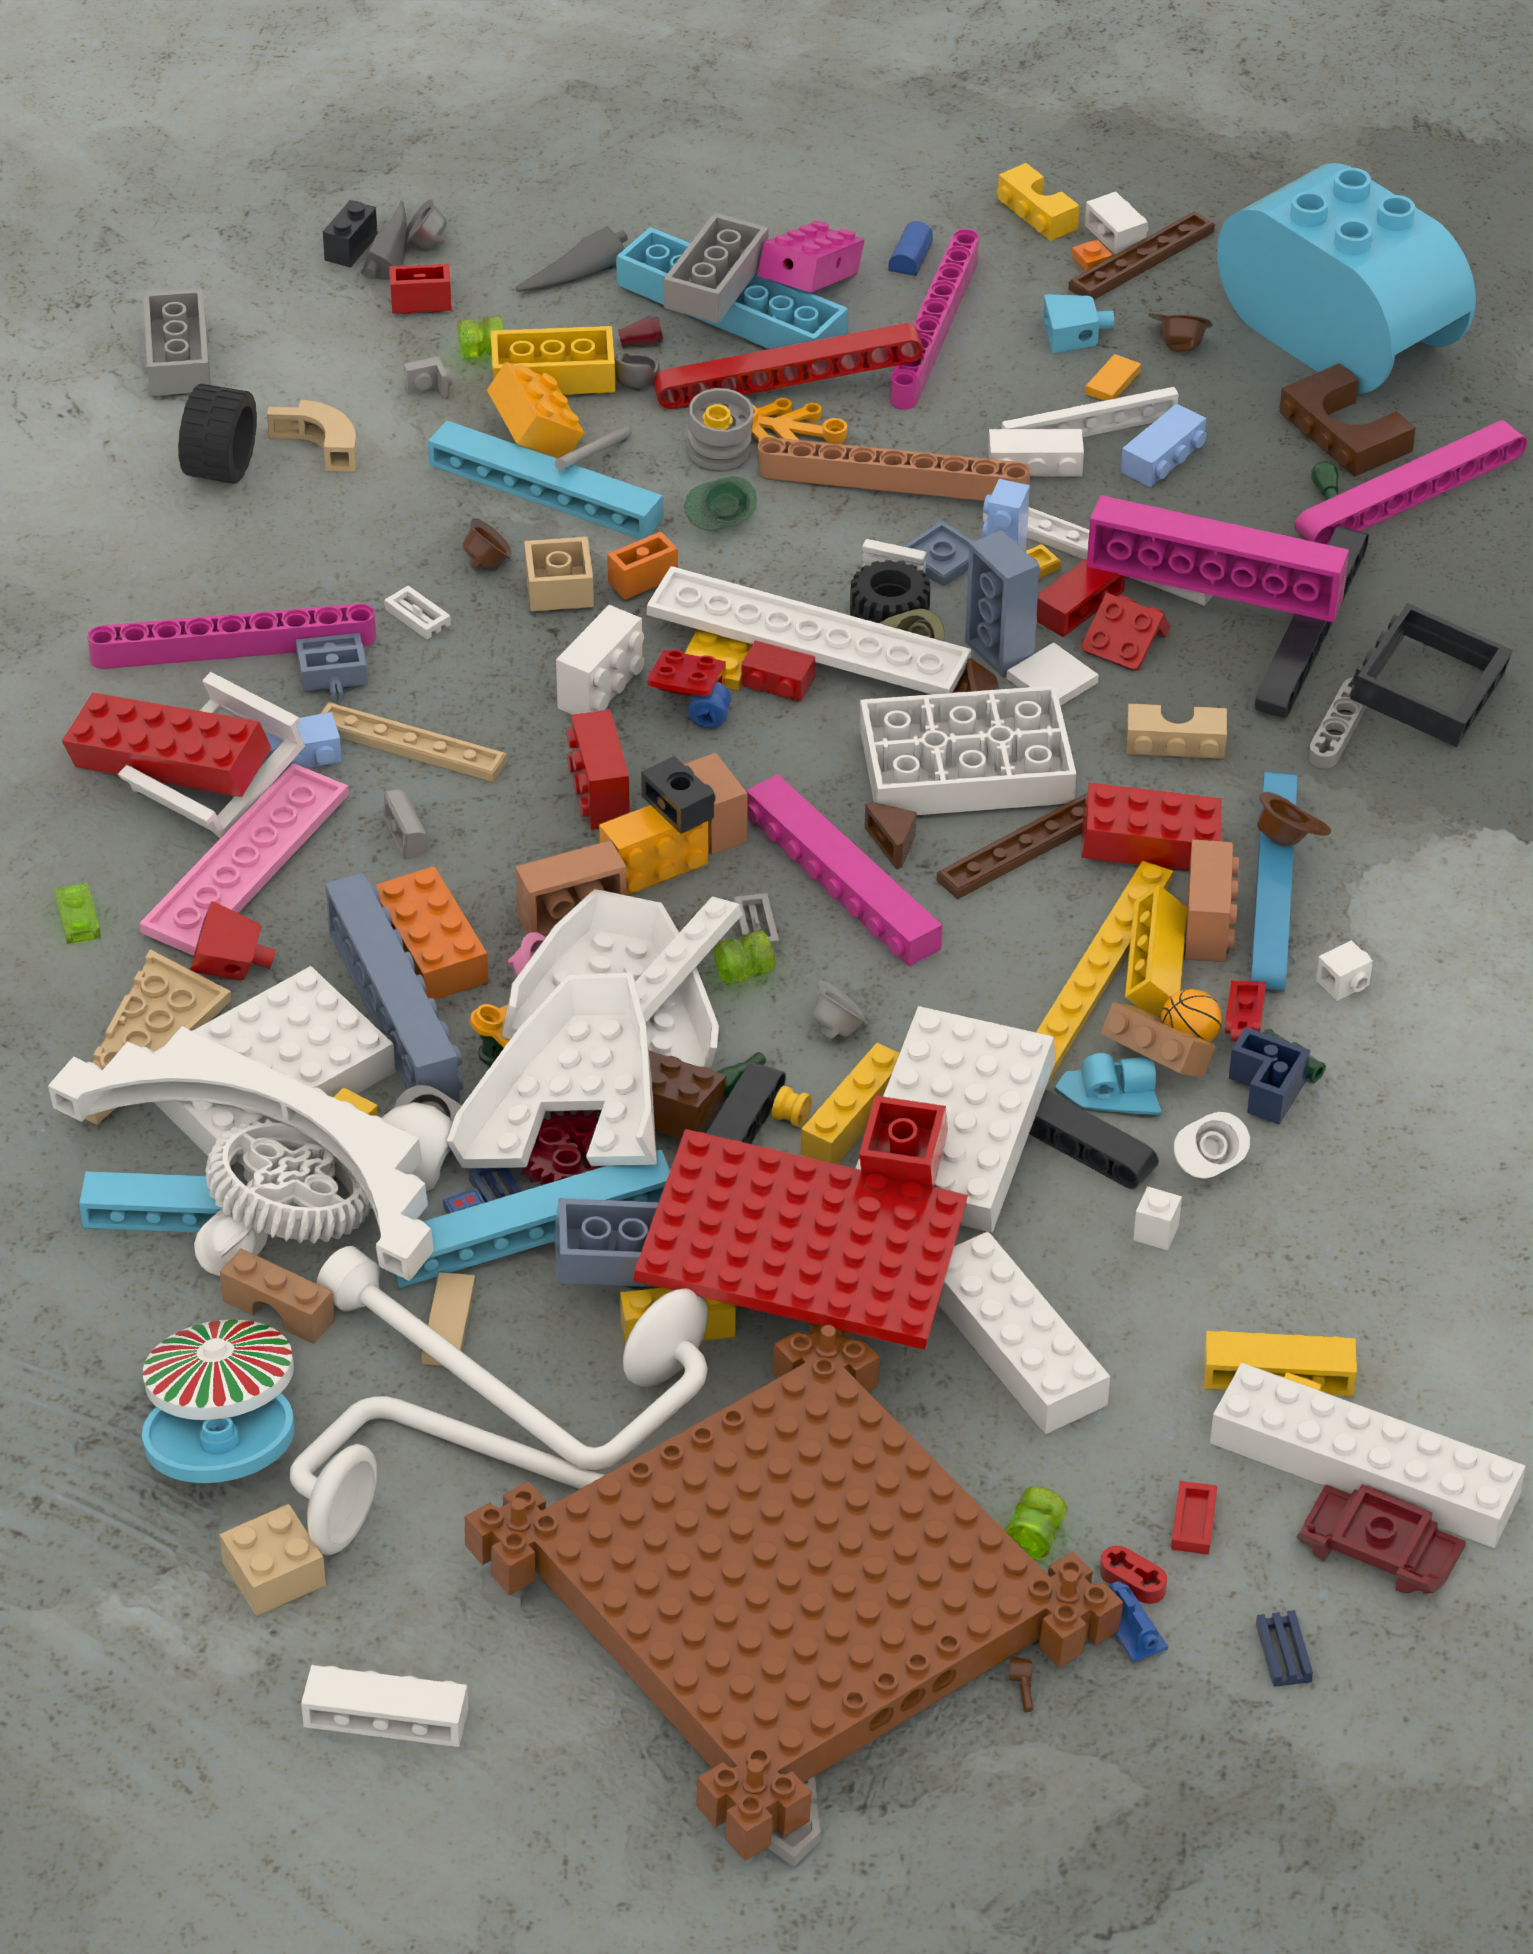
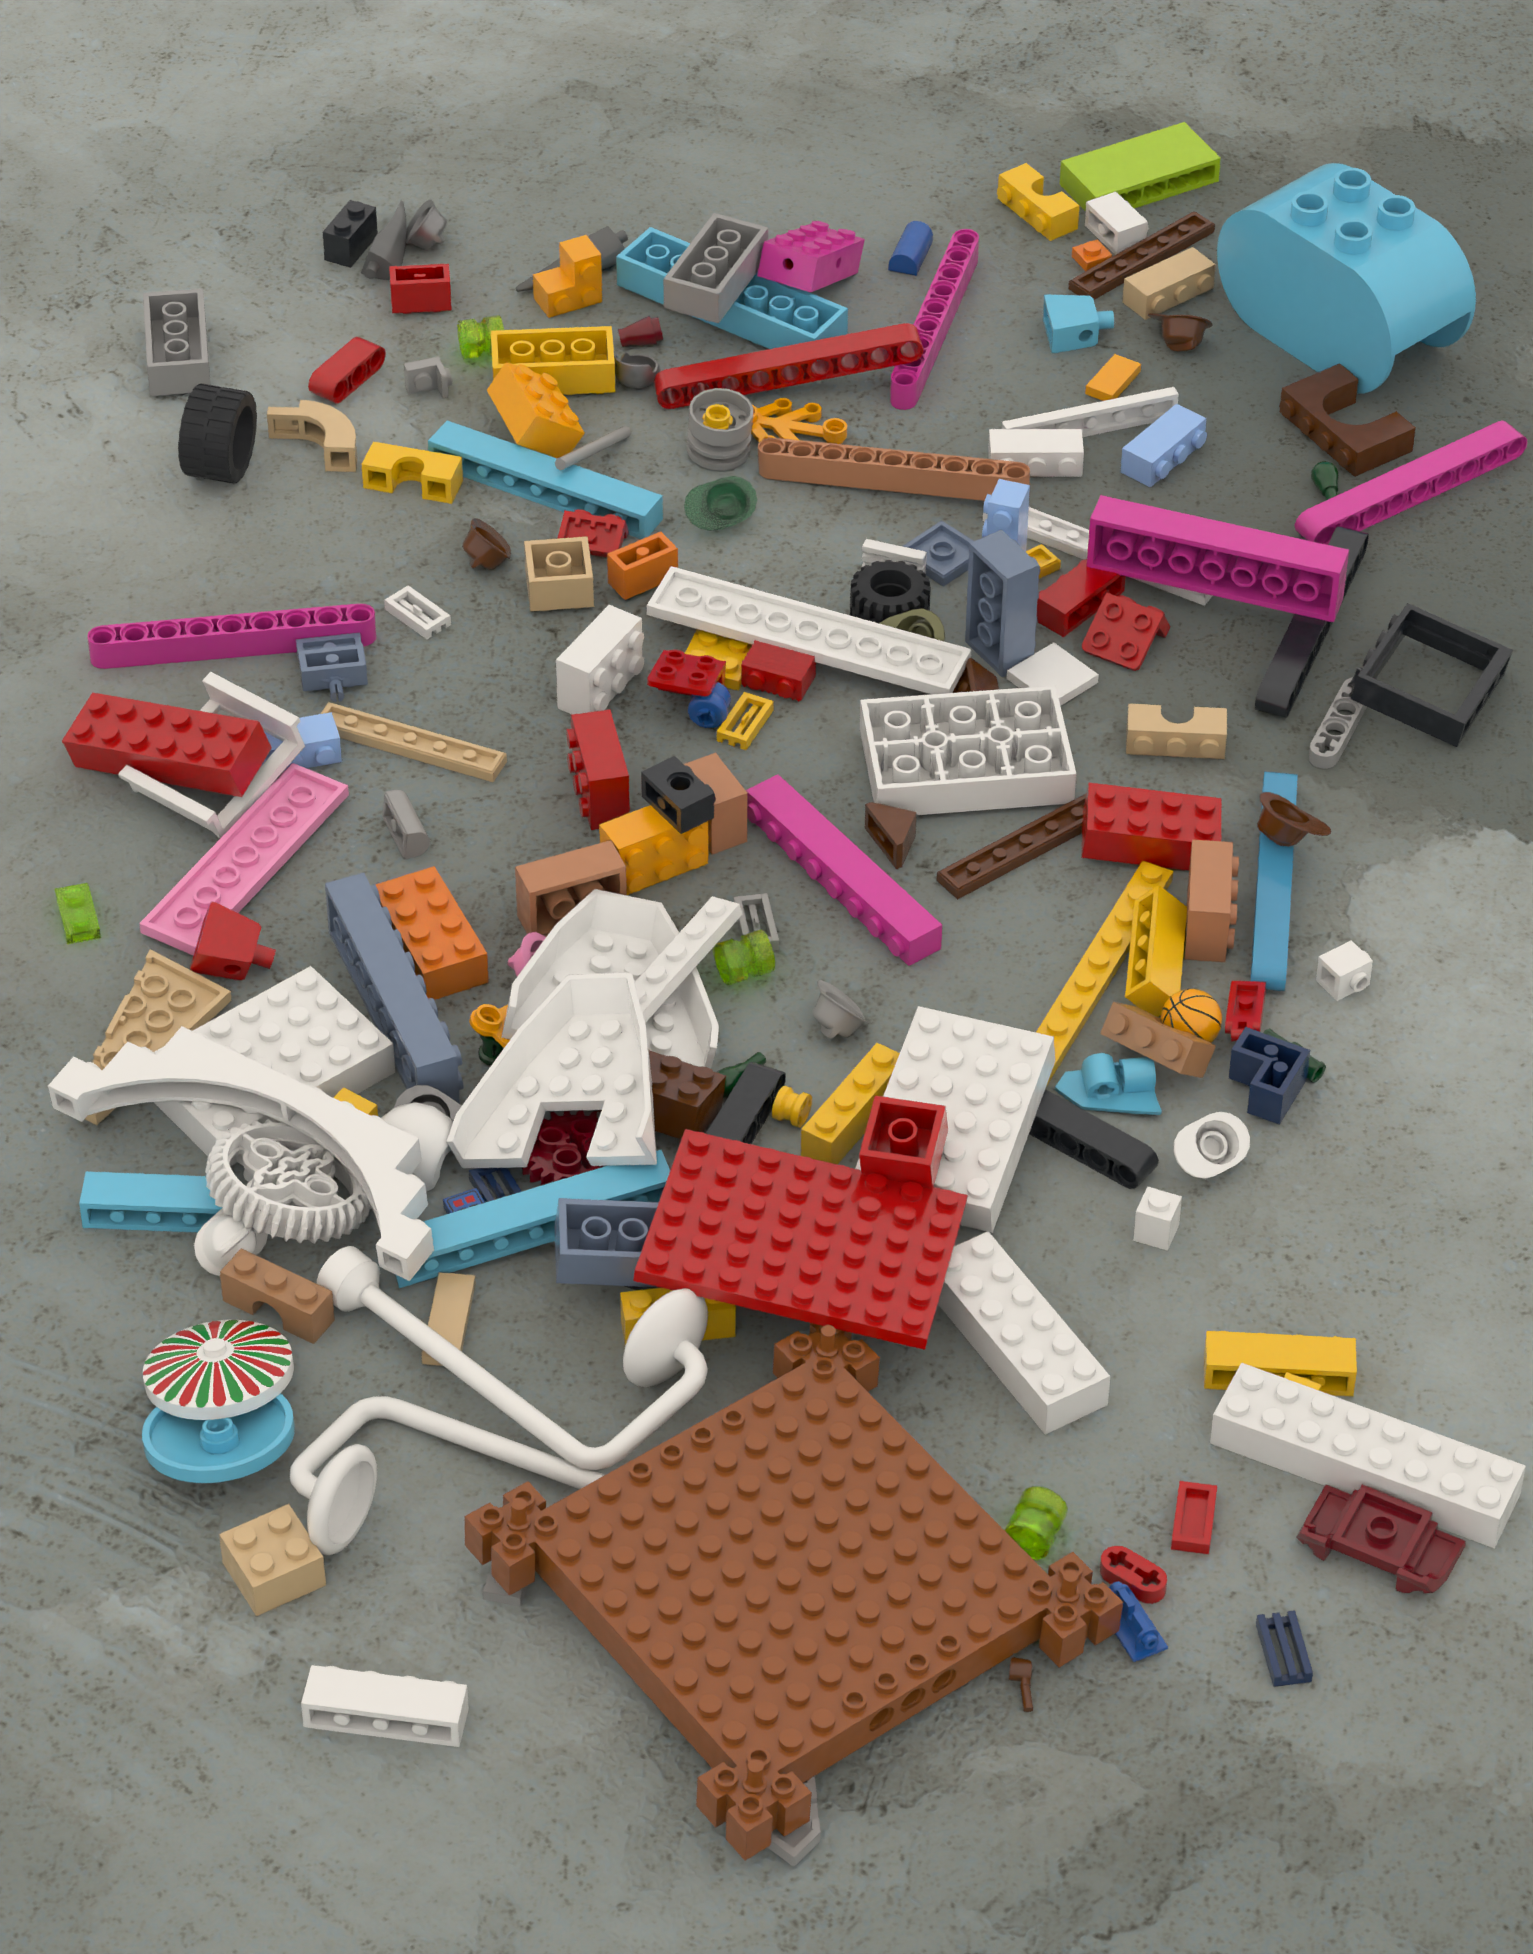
none -> red beam [308,337,386,404]
none -> yellow arch [362,441,463,504]
none -> light orange brick [533,235,602,318]
none -> red bracket [557,509,629,557]
none -> yellow tile [717,692,774,750]
none -> lime brick [1060,122,1221,212]
none -> tan brick [1123,247,1216,320]

